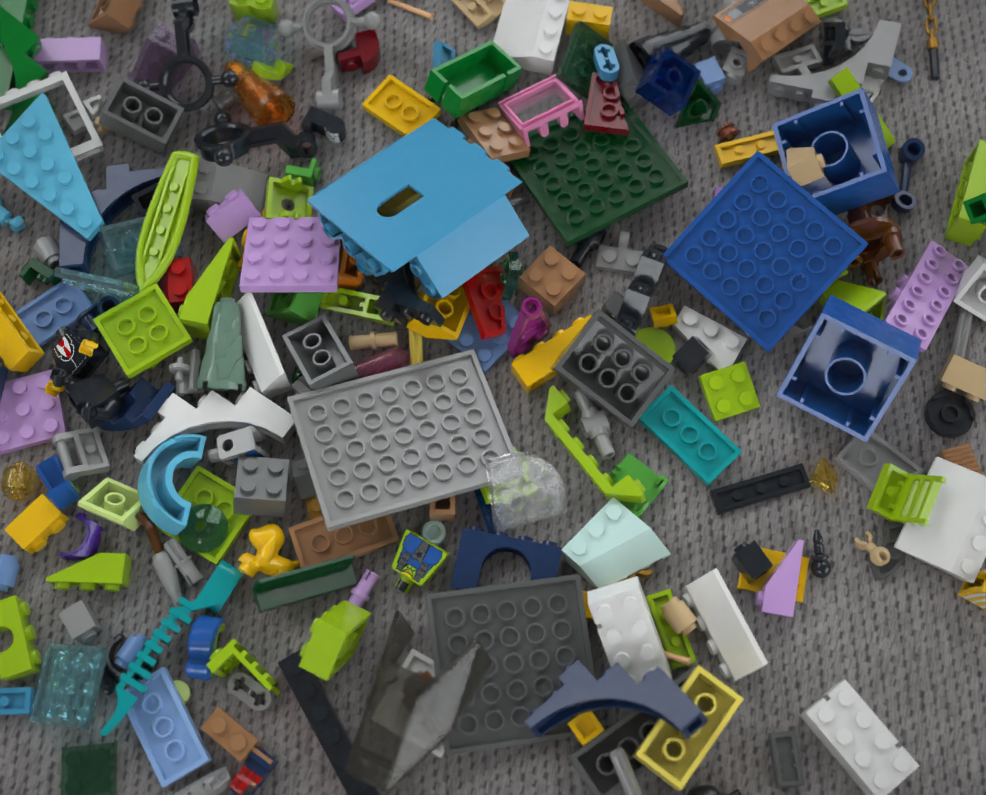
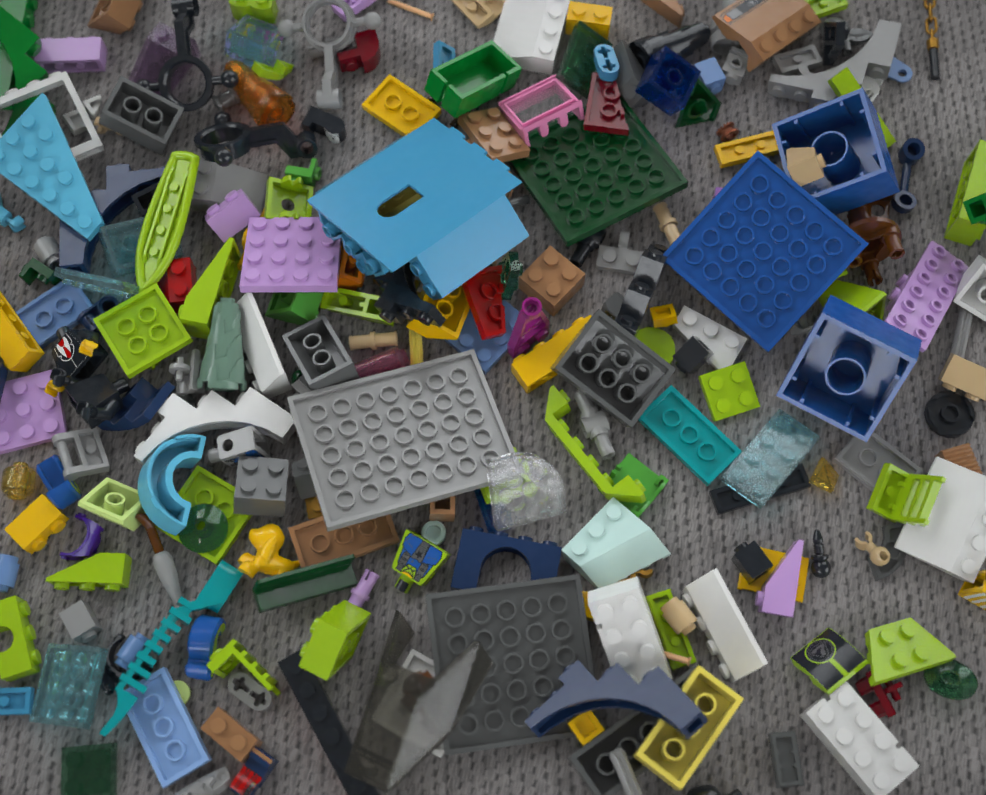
light grey axle [164,538,204,586] -> none
none -> tan pin [653,202,681,246]
none -> clear light blue plate [720,409,820,509]
none -> black slope [790,627,868,695]
none -> dark red hips [855,671,903,718]
none -> lime wing [865,617,956,687]
none -> clear green dish [923,660,978,700]

